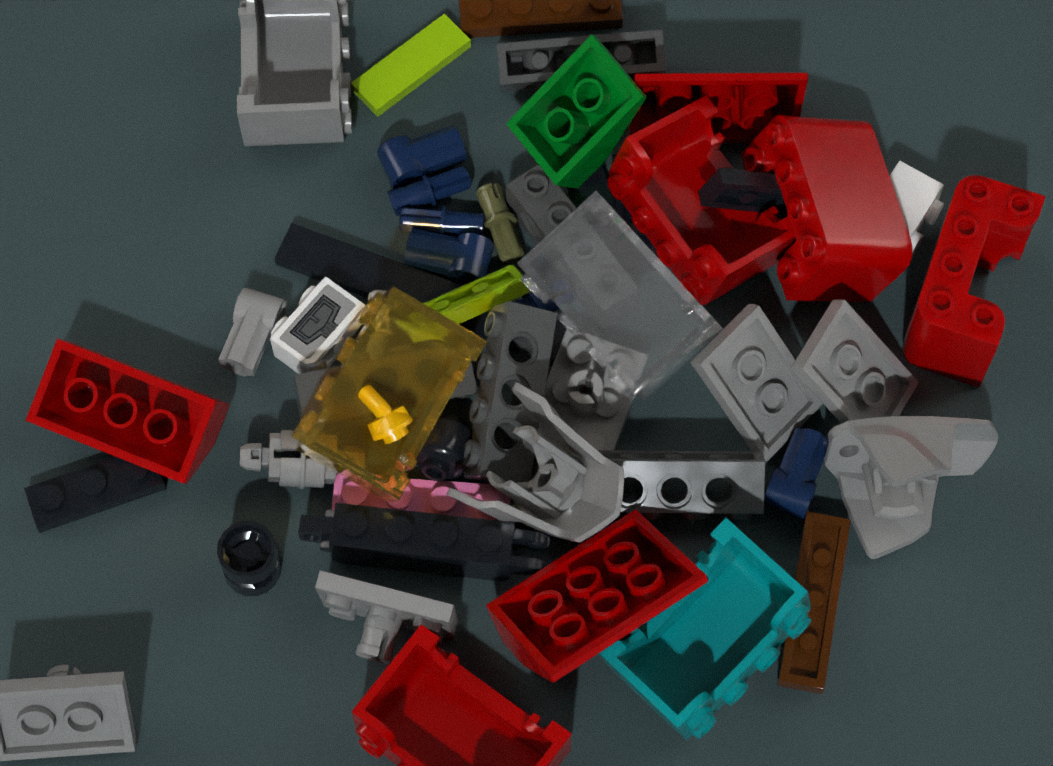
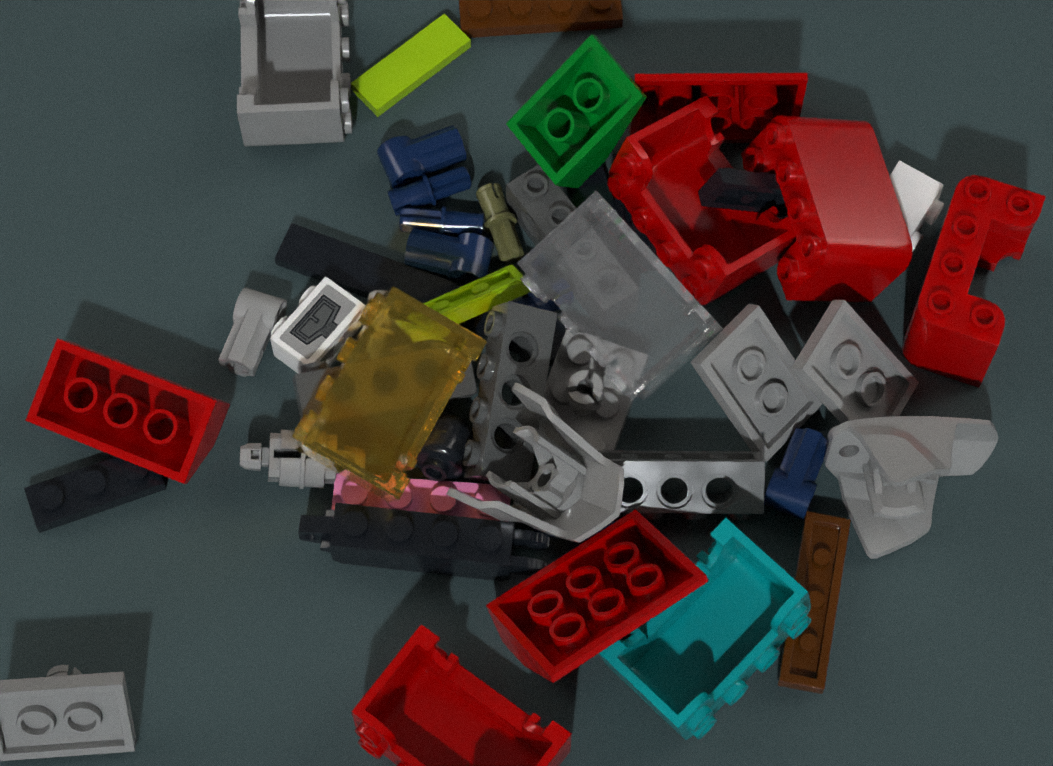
black wheel [217,521,281,596] -> none
light grey plate [315,571,459,664] -> none
yellow plate [358,385,413,445] -> none
dark grey brick [497,29,666,92] -> none

